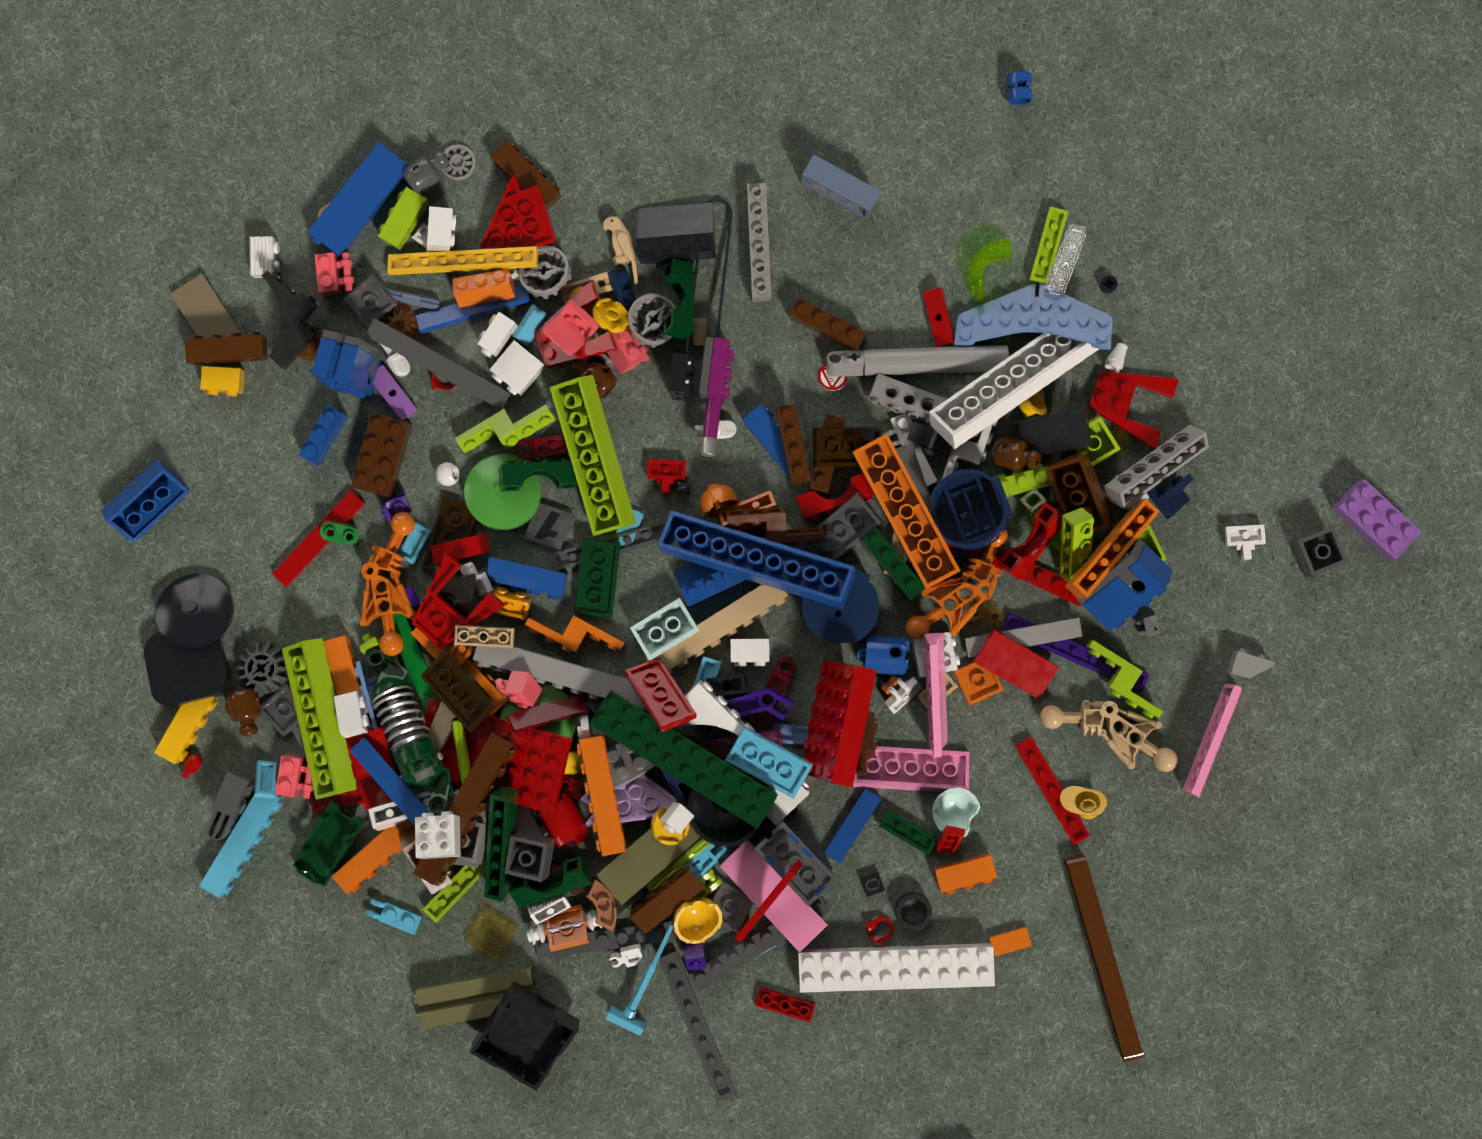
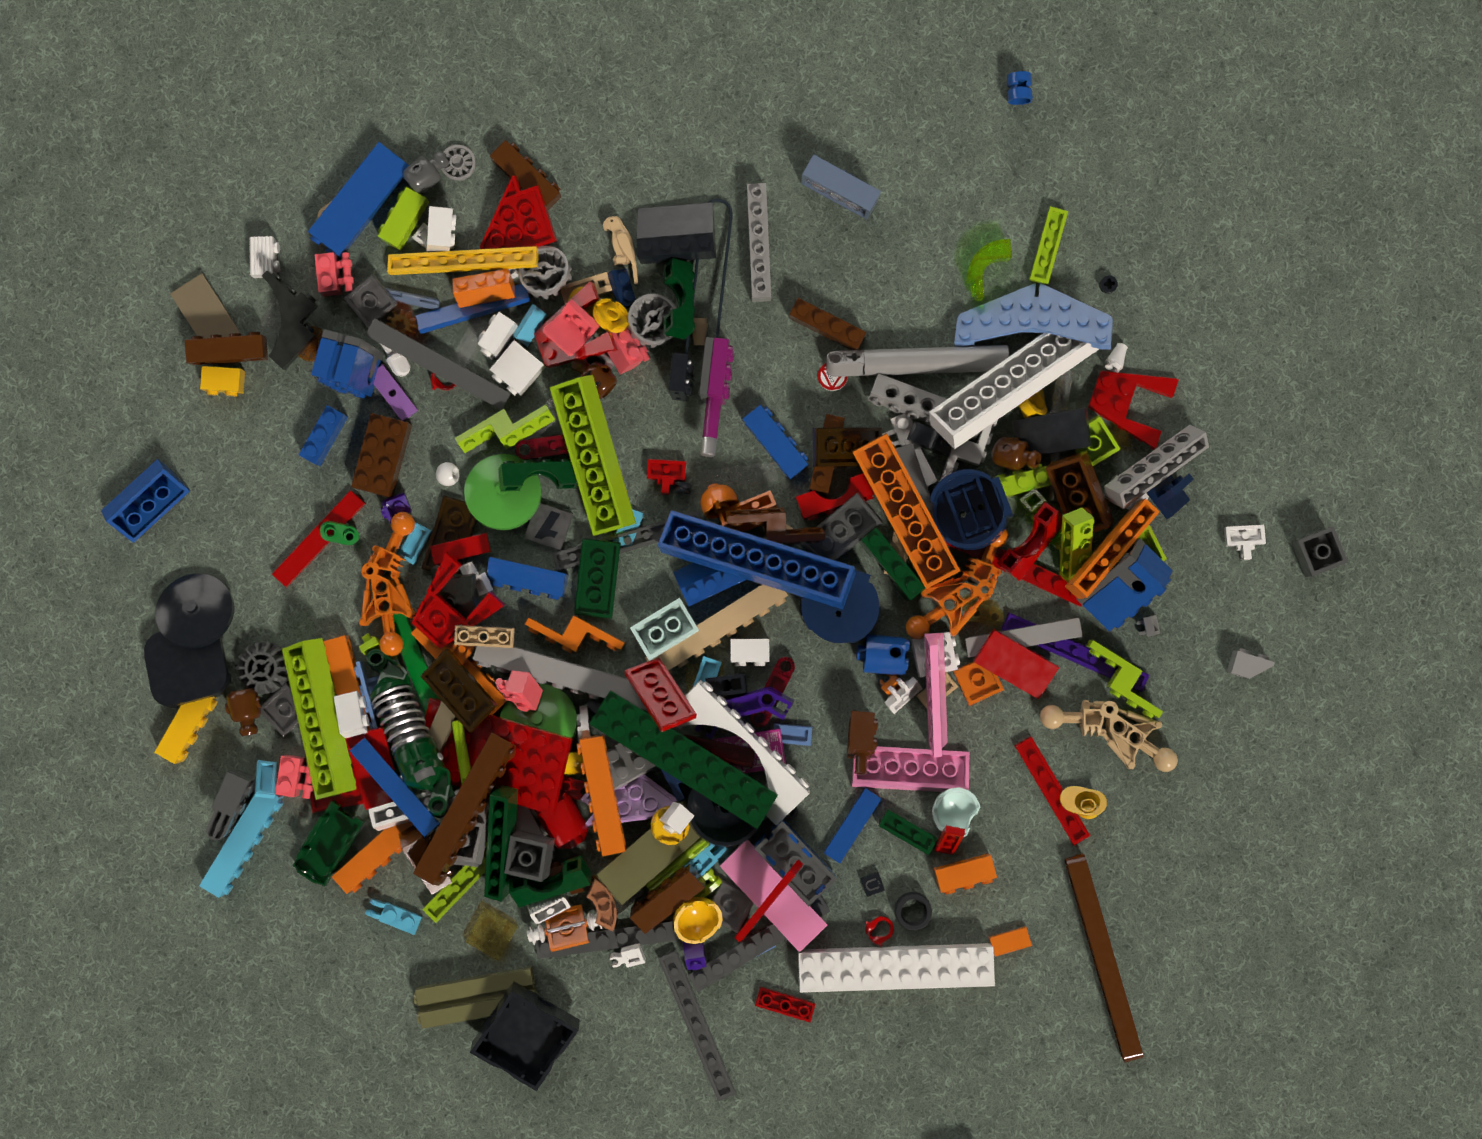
red cylinder [180,753,203,779] -> none
dark purple tile [405,587,420,608] -> none
white brick [415,811,461,859] -> none
light orange bracket [492,587,532,620] -> none
dark red tile [507,695,588,734] -> none
medium azure piece [606,924,674,1036] -> none
white arm [694,420,737,439] -> none
medium azure tile [725,726,813,799] -> none
reddish brown brick [776,404,811,485] -> none
red brick [803,659,877,787] -> none
red tile [923,287,955,347] -> none
clear tile [1044,223,1088,296] -> none
bright pink arch [1182,684,1242,797] -> none
medium lavender brick [1332,479,1422,561] -> none

